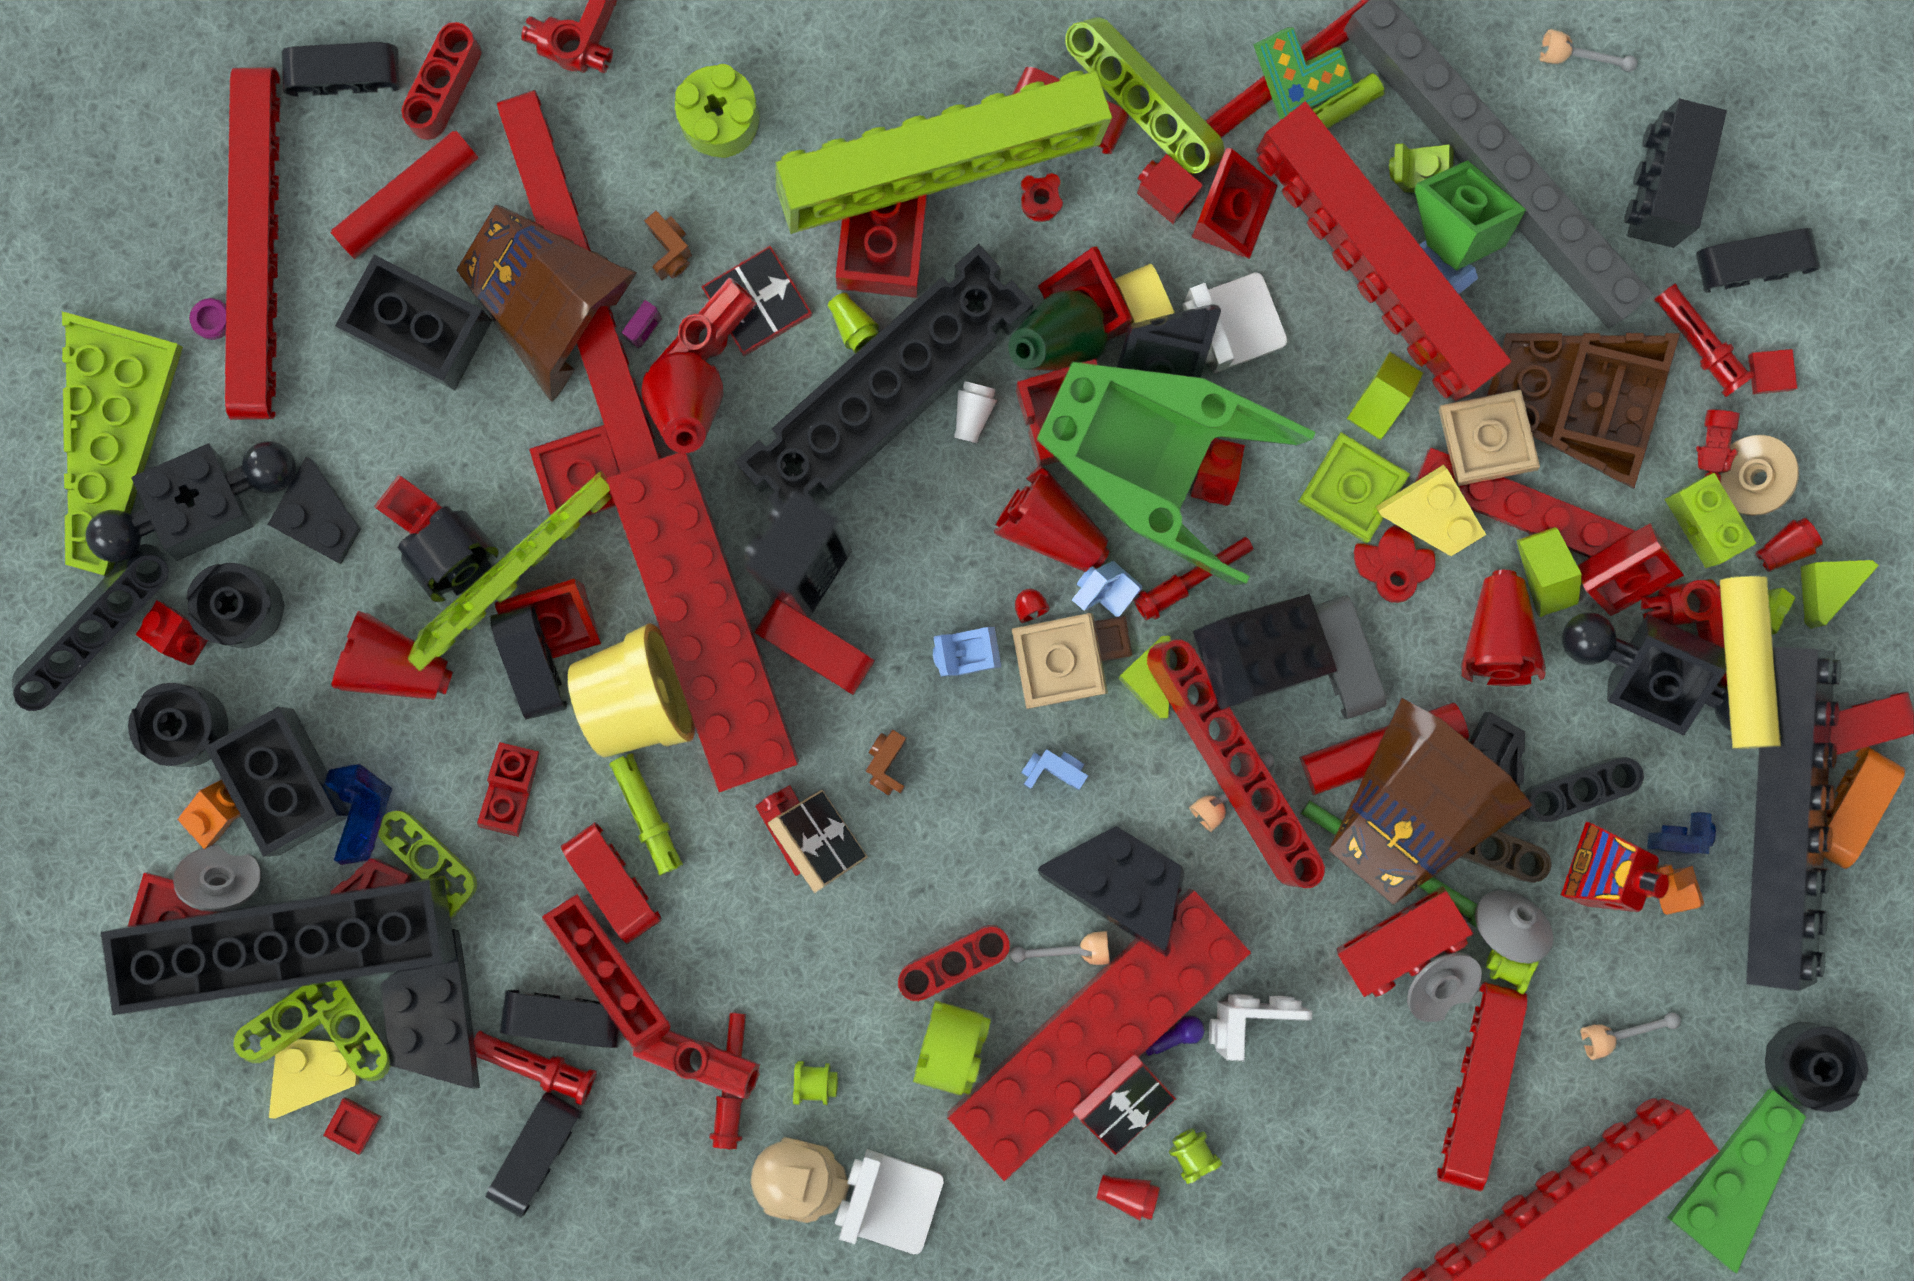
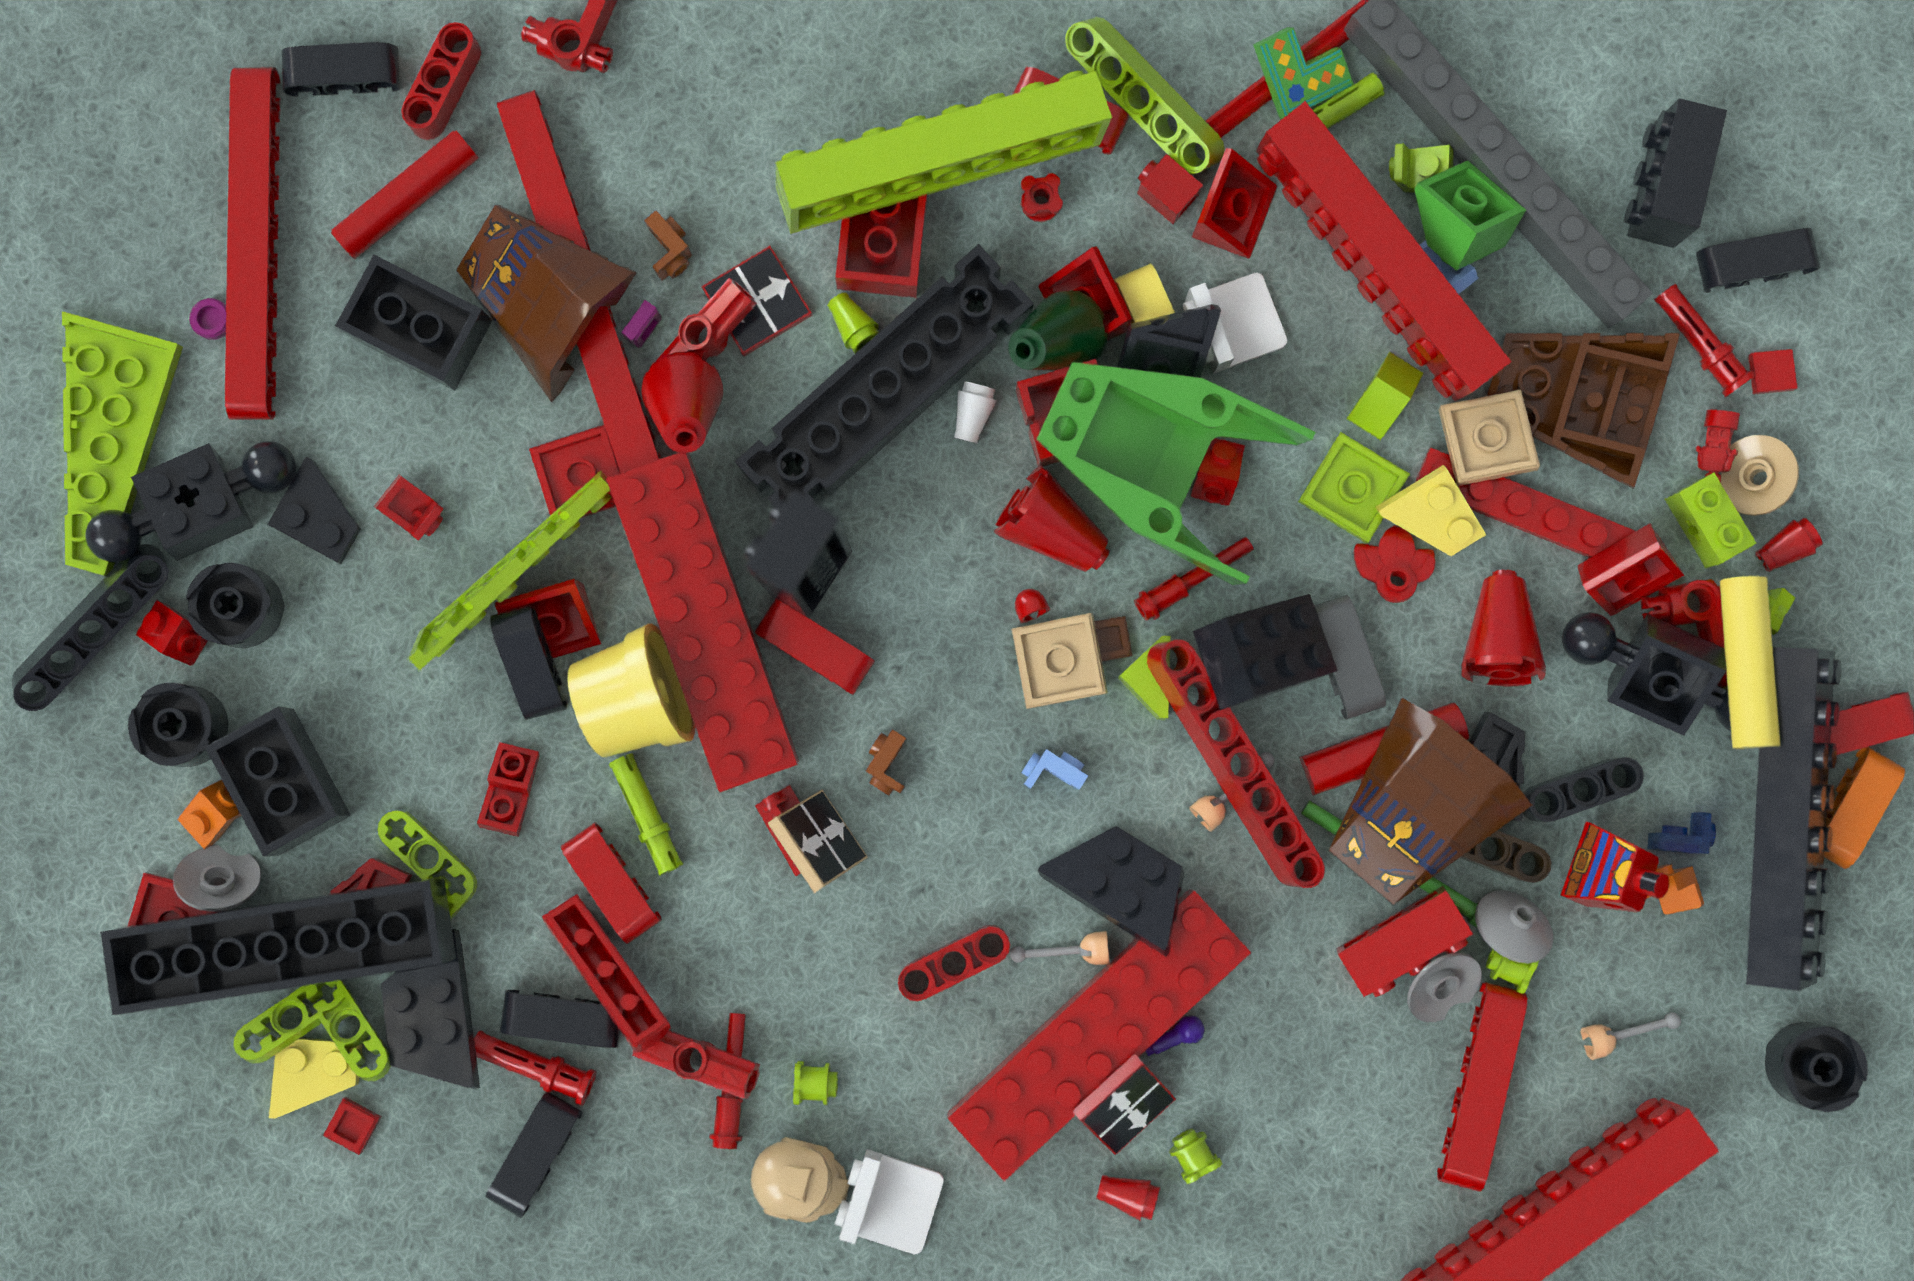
clear blue bracket [324,764,392,865] -> none
red cone [331,611,453,700] -> none
black brick [398,506,499,602] -> none
lime brick [675,64,760,158] -> none
lime brick [913,1000,991,1096] -> none
light blue bracket [933,627,1001,676] -> none
light blue bracket [1072,561,1142,617] -> none
white bracket [1209,994,1312,1061] -> none
lime slope [1516,527,1582,617] -> none
hinge [1540,29,1637,72] -> none
bright green wing [1667,1089,1806,1274] -> none
lime slope [1800,560,1879,629] -> none

